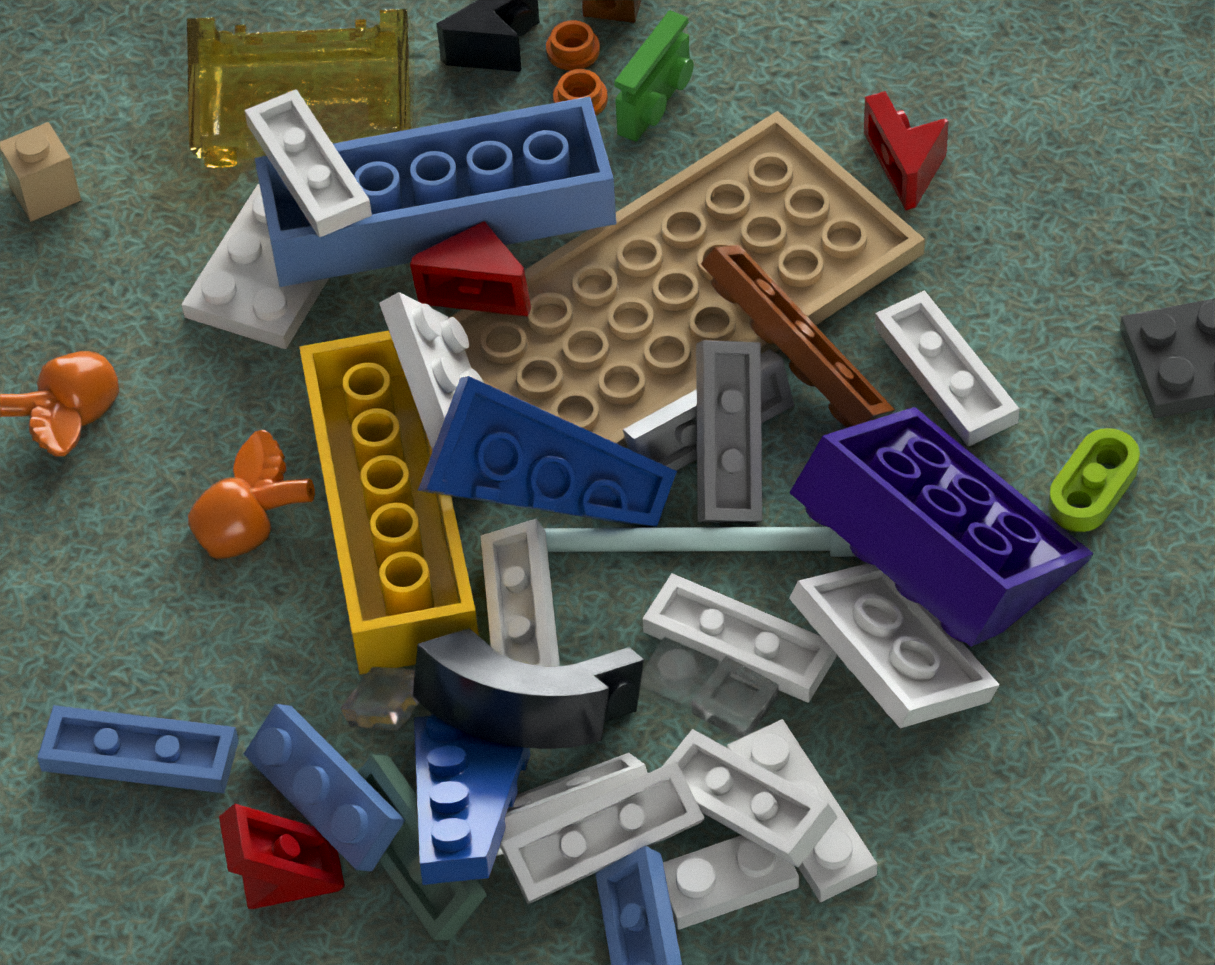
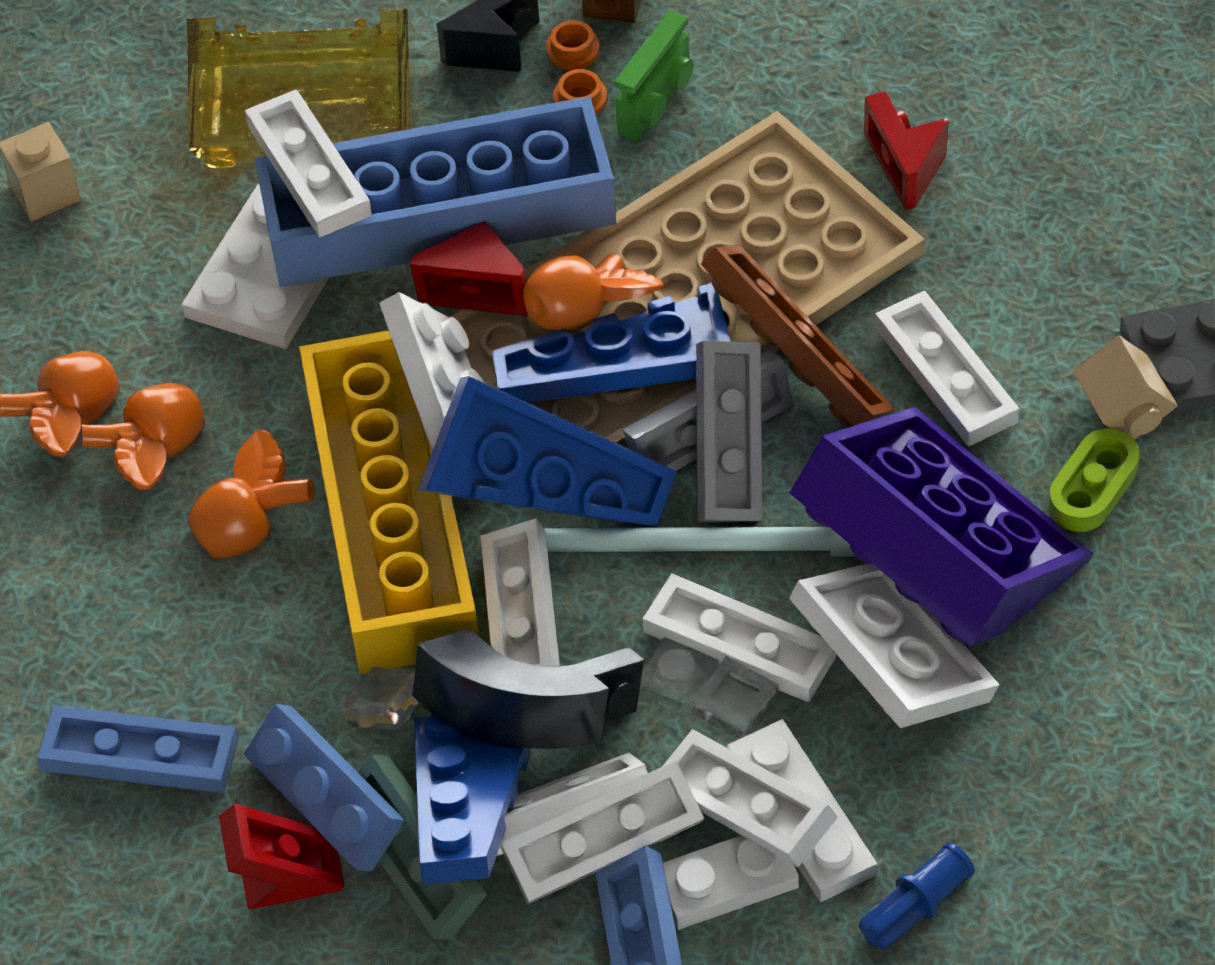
none -> orange piece [81,383,205,490]
none -> blue wing [492,283,730,404]
none -> orange piece [523,253,663,331]
none -> blue axle [859,842,975,950]
none -> tan brick [1073,335,1178,440]

